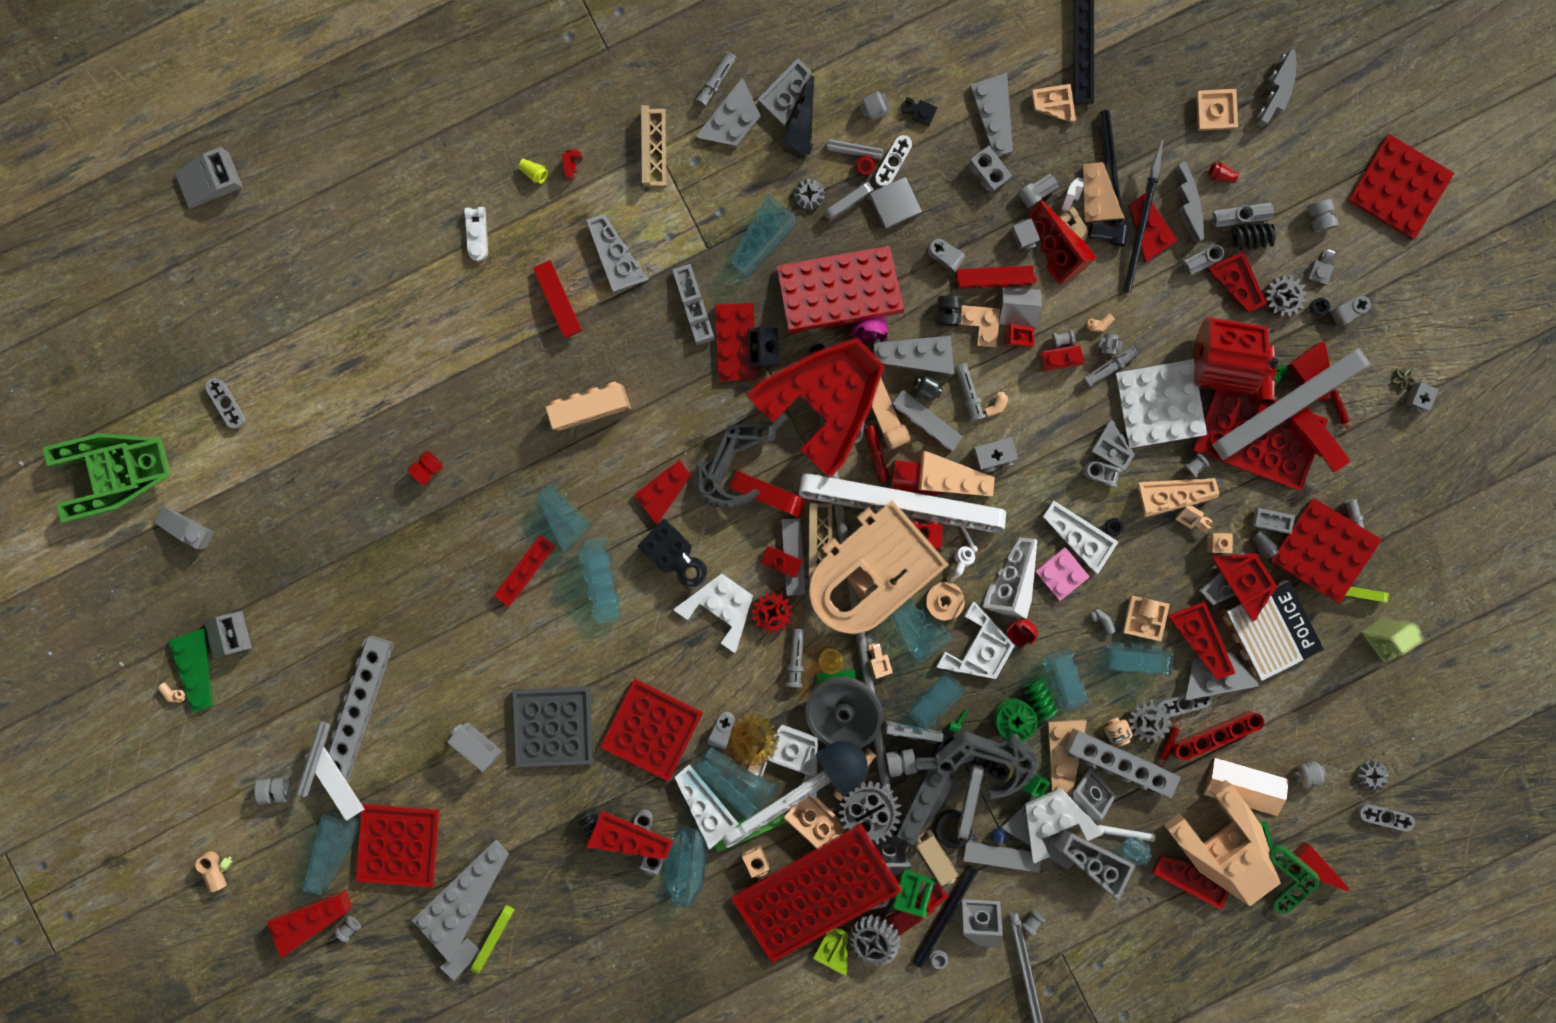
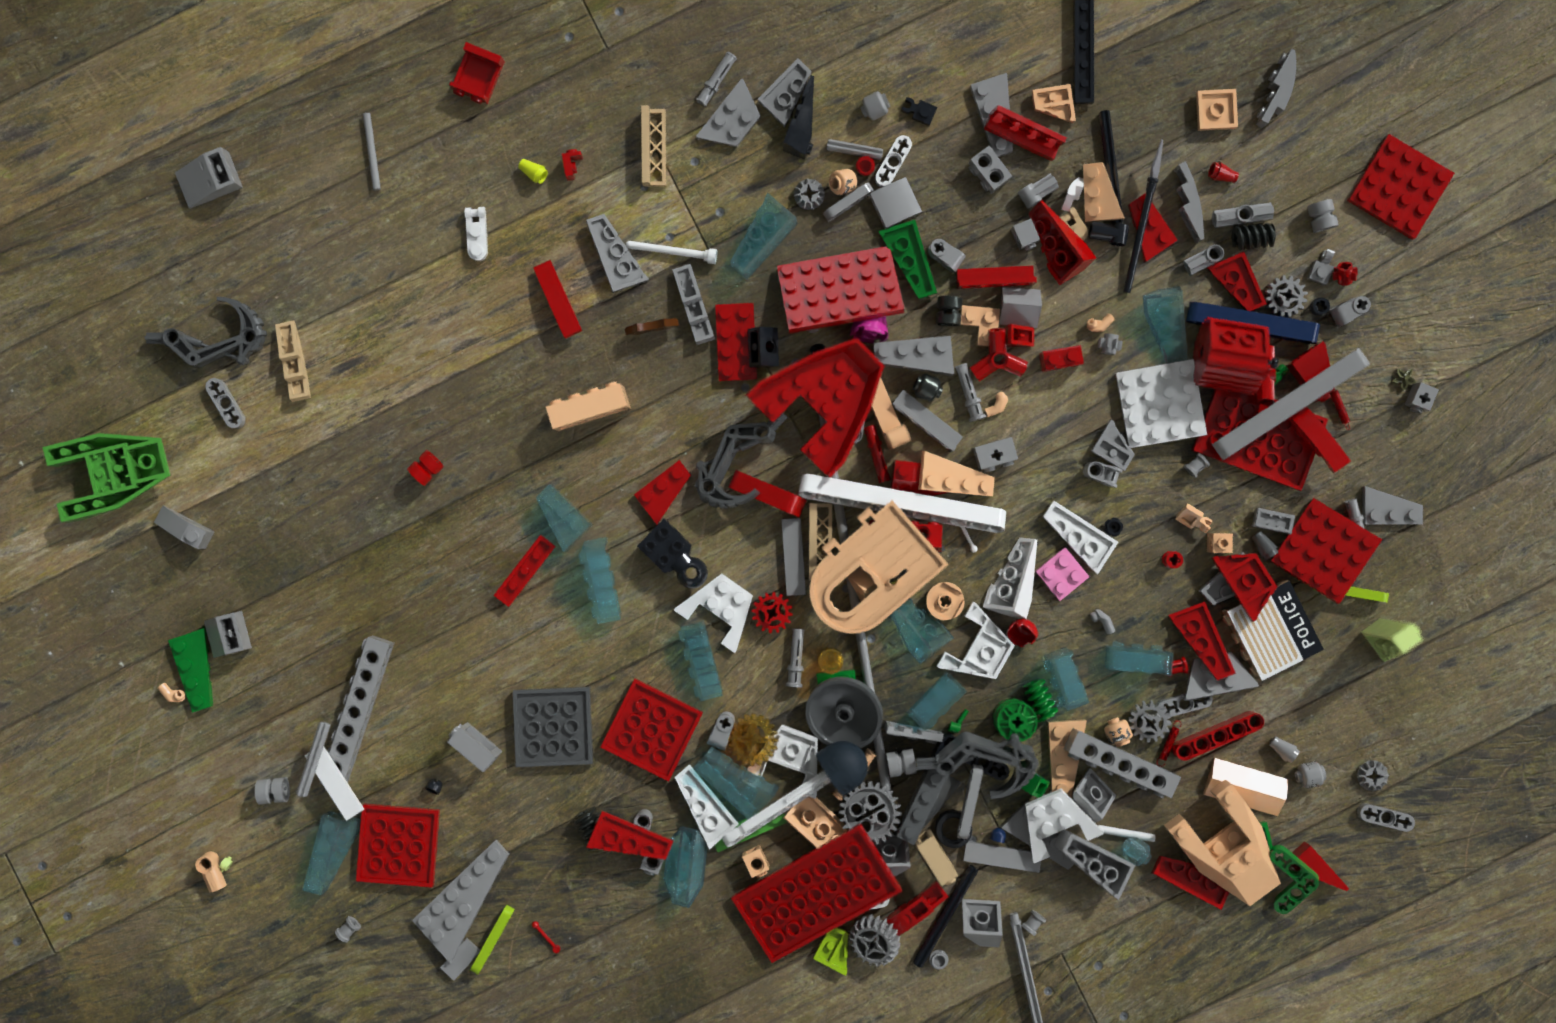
red wedge [267,889,352,958] -> none
red plate [761,545,803,578] -> none
light nougat plate [867,643,893,679] -> none
green plate [893,869,937,918] -> none
white plate [947,547,975,582] -> none
light grey bush [1052,330,1075,349] -> none
light grey pin [1083,346,1139,388] -> none
light nougat plate [1122,595,1170,641] -> none
light nougat wing [1138,478,1219,517] -> none
none -> dark grey piece [145,297,267,367]
none -> tan slope [275,320,311,402]
none -> light grey bar [363,113,381,190]
none -> black hinge [425,778,442,795]
none -> red panel [449,42,505,104]
none -> red hinge [531,921,561,953]
none -> reddish brown tile [625,318,679,335]
none -> white piece [626,241,717,265]
none -> clear light blue wedge [678,620,723,702]
none -> light nougat head [829,169,857,195]
none -> green wing [878,220,938,299]
none -> red piece [969,328,1028,382]
none -> red fence [984,105,1067,161]
none -> clear light blue wedge [1143,286,1187,364]
none -> red bush [1161,551,1183,569]
none -> red bush [1164,656,1188,677]
none -> dark blue beam [1186,302,1320,344]
none -> light grey cone [1269,736,1300,763]
none -> red gear [1332,262,1358,286]
none -> light grey wing [1362,486,1423,524]

